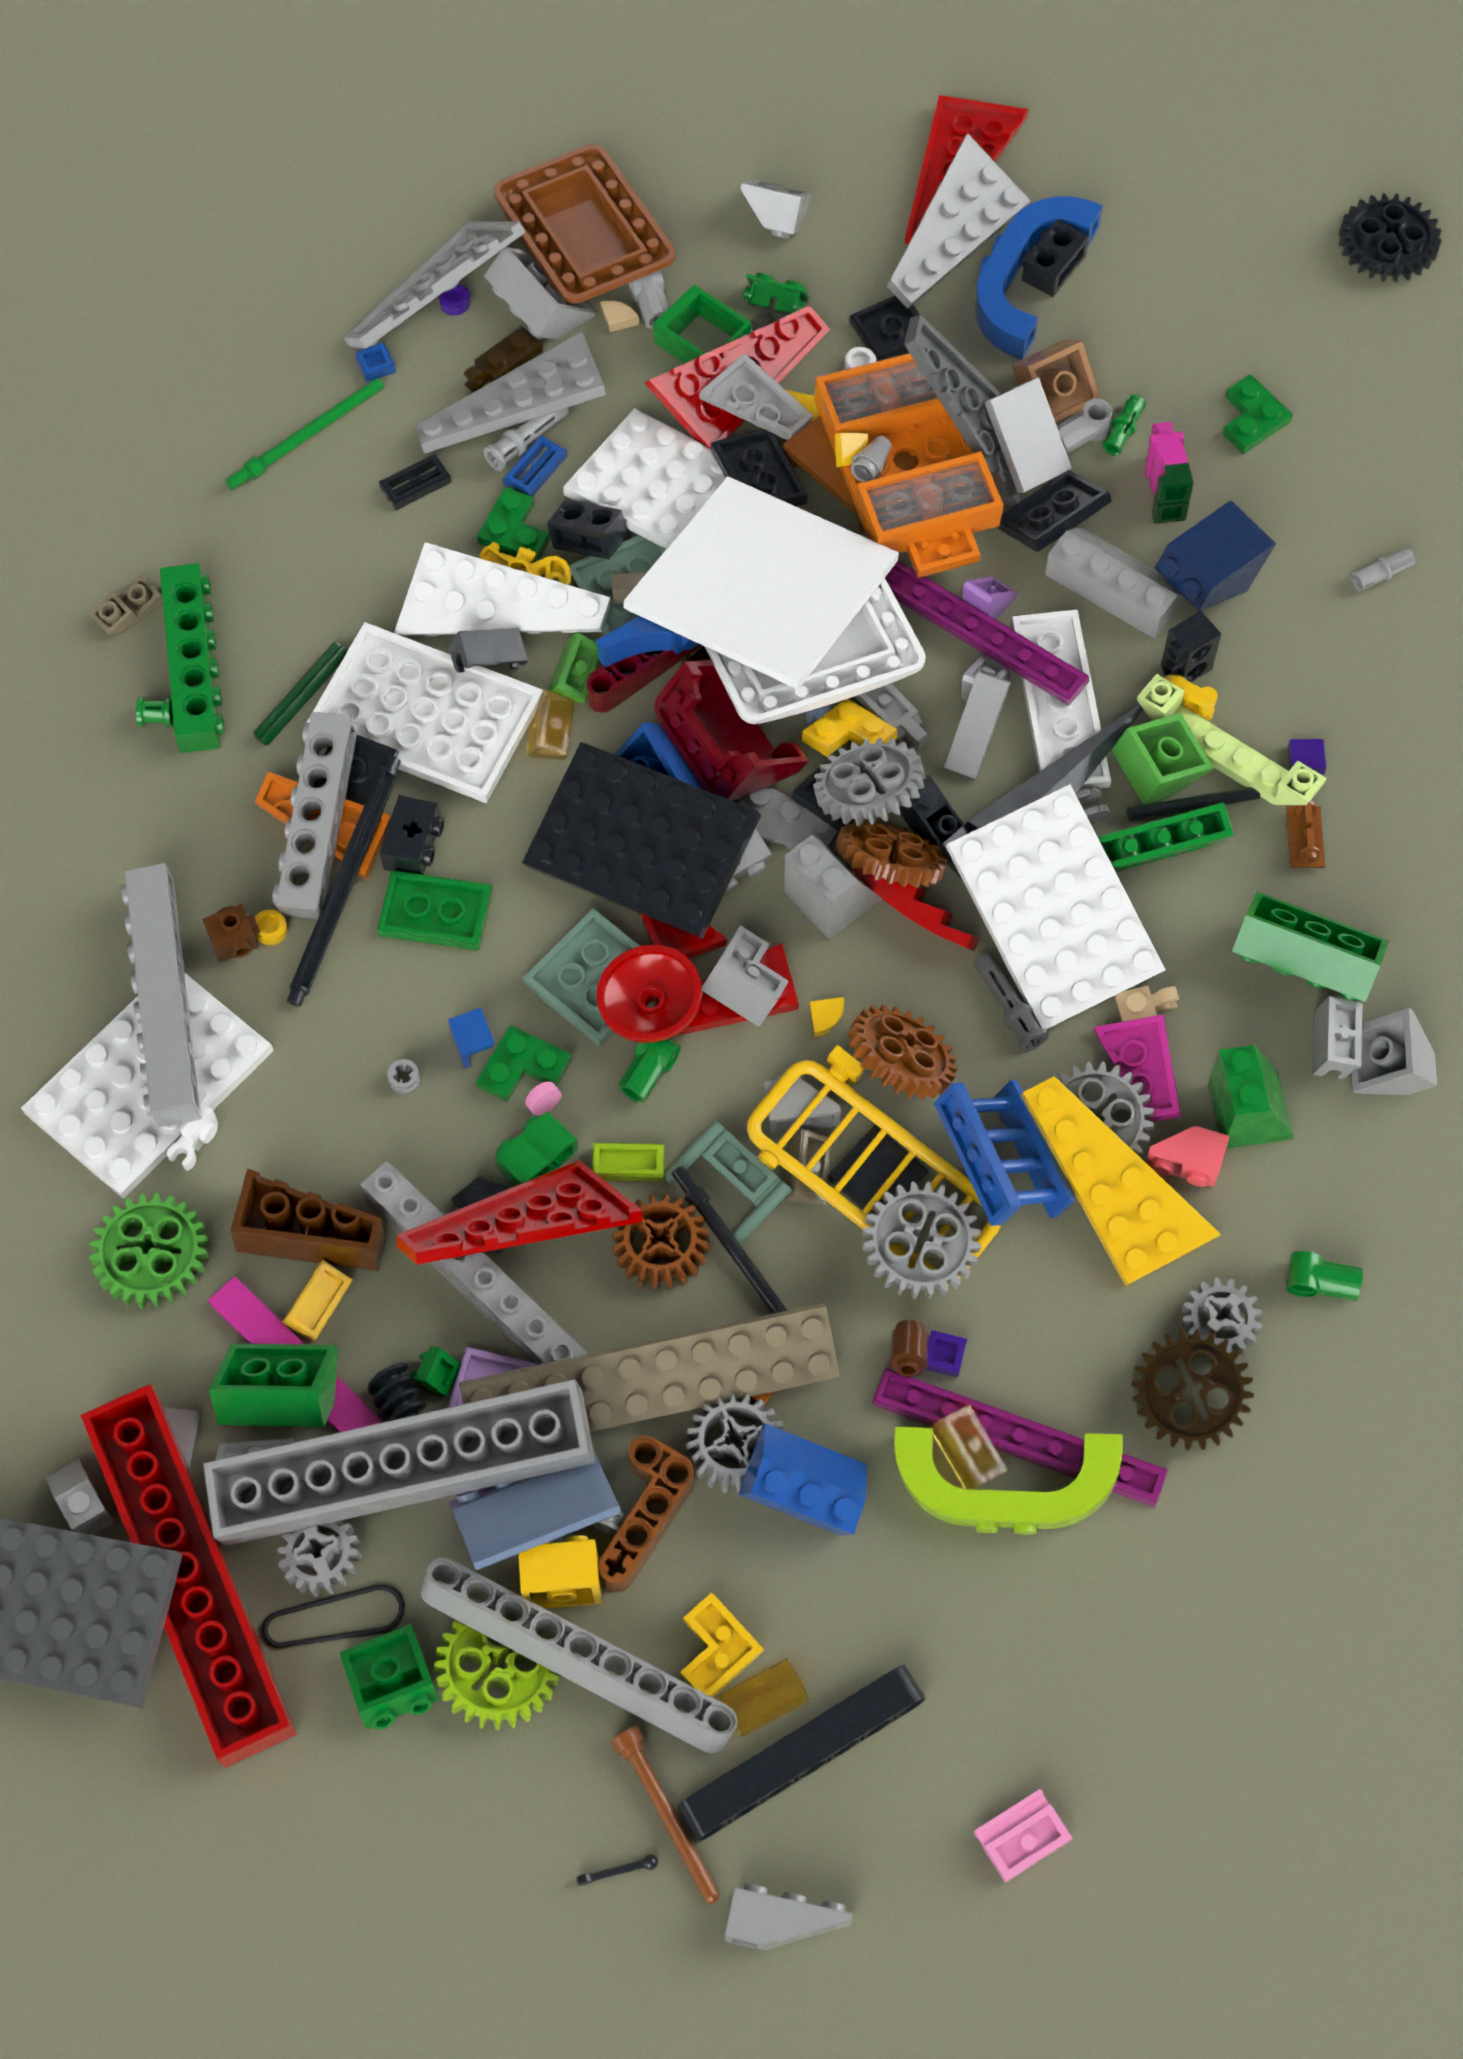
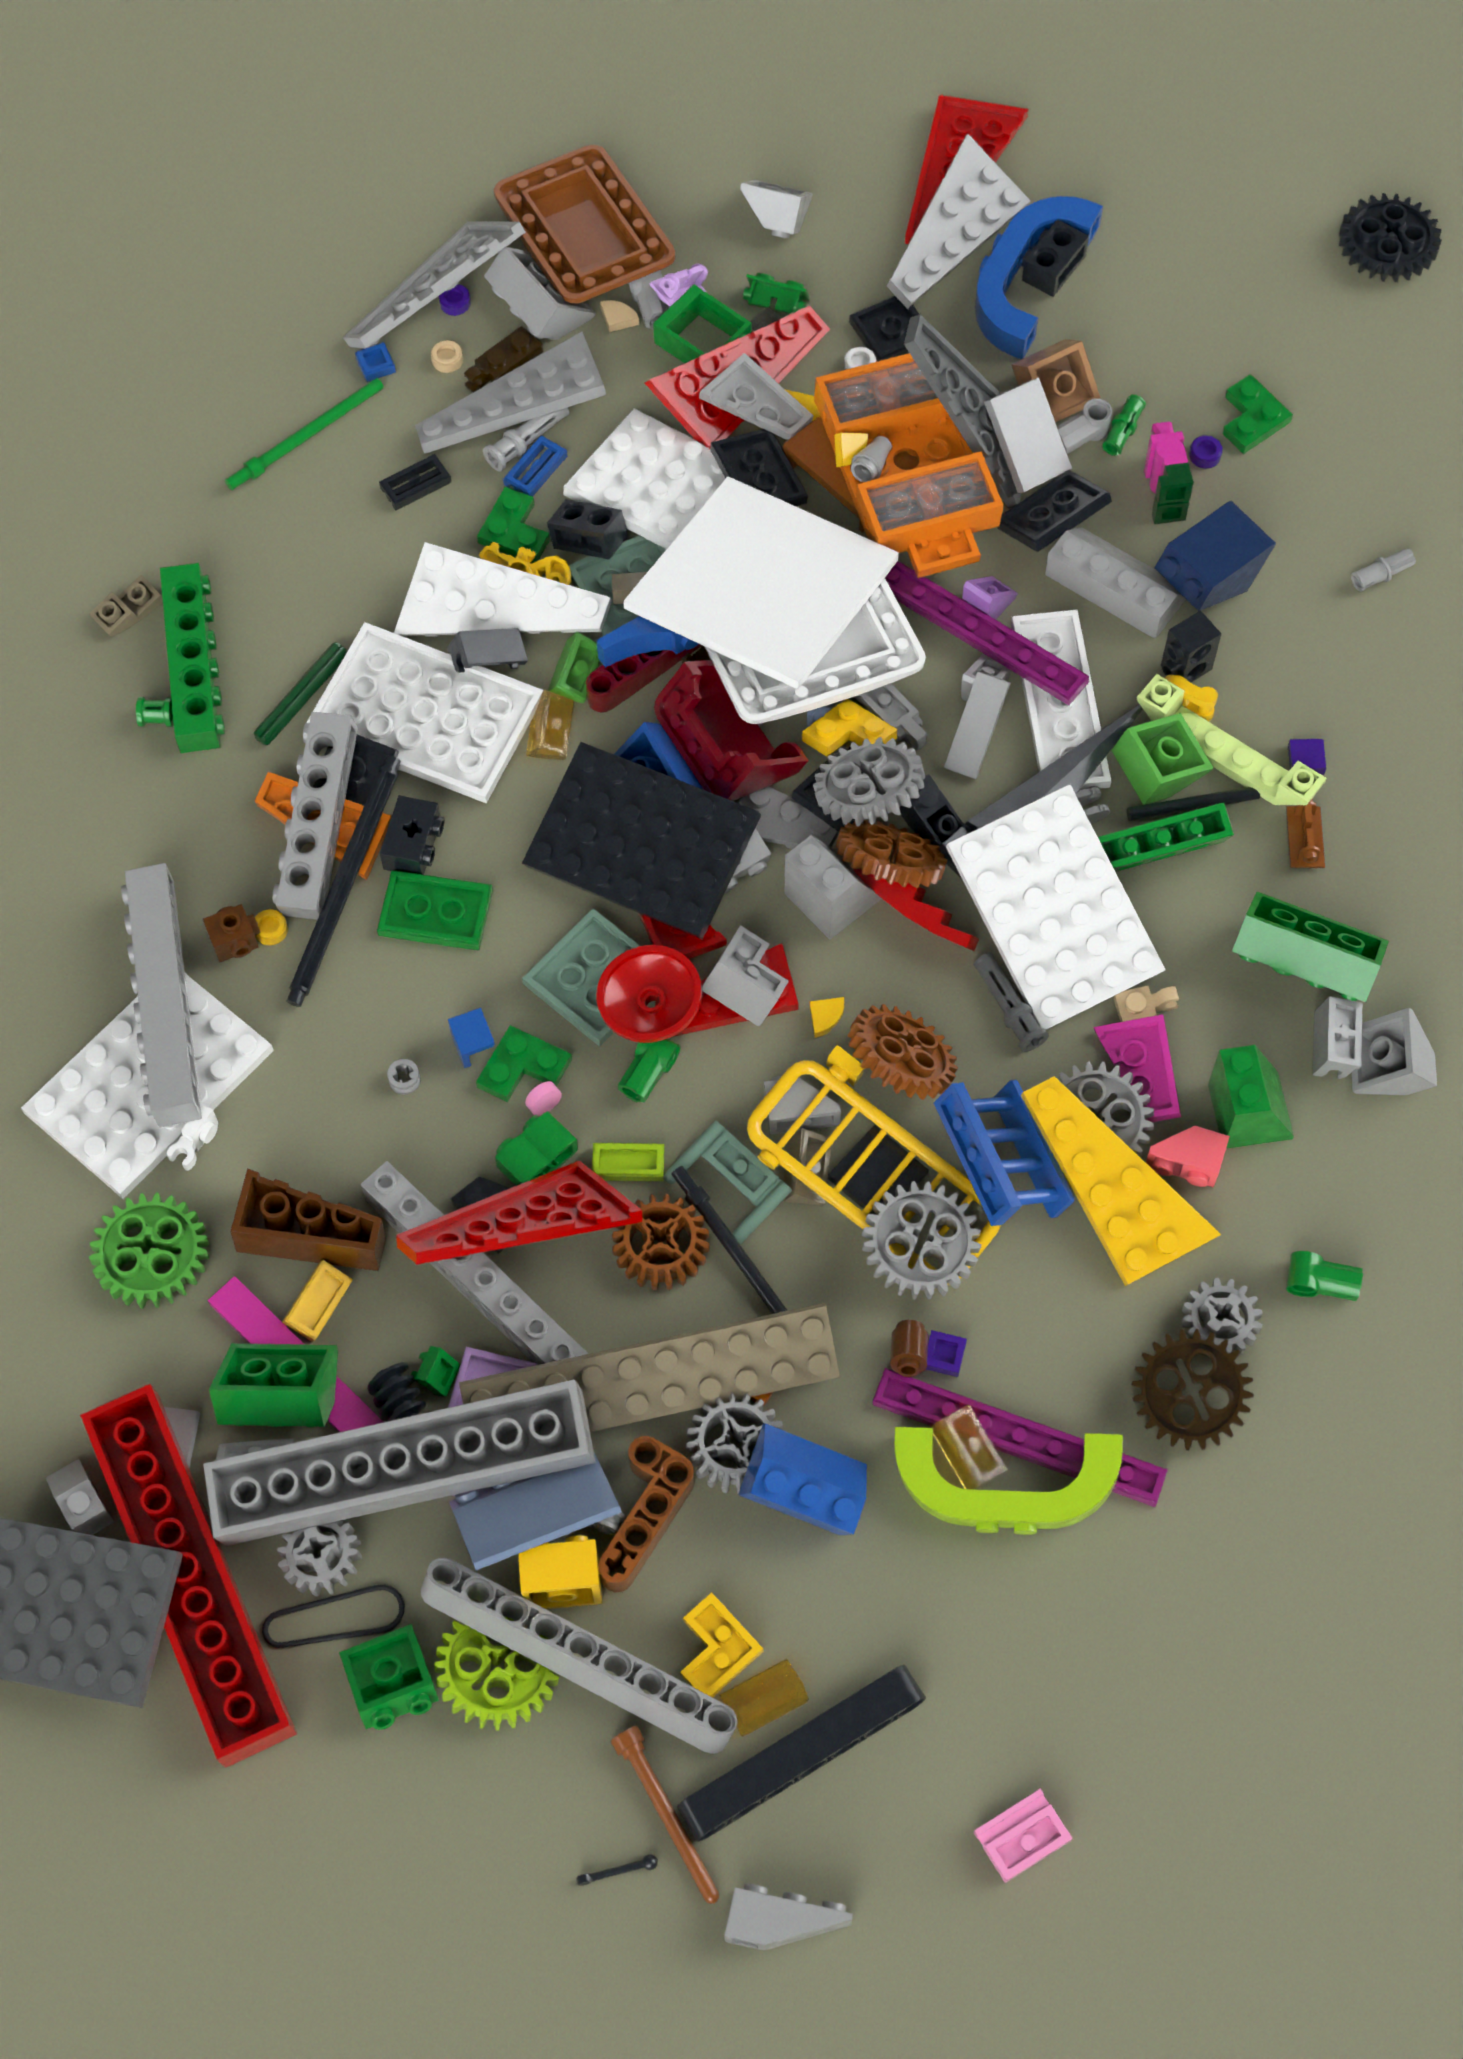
none -> tan tile [431,341,463,373]
none -> lavender hinge [649,263,708,307]
none -> dark purple tile [1189,436,1223,469]

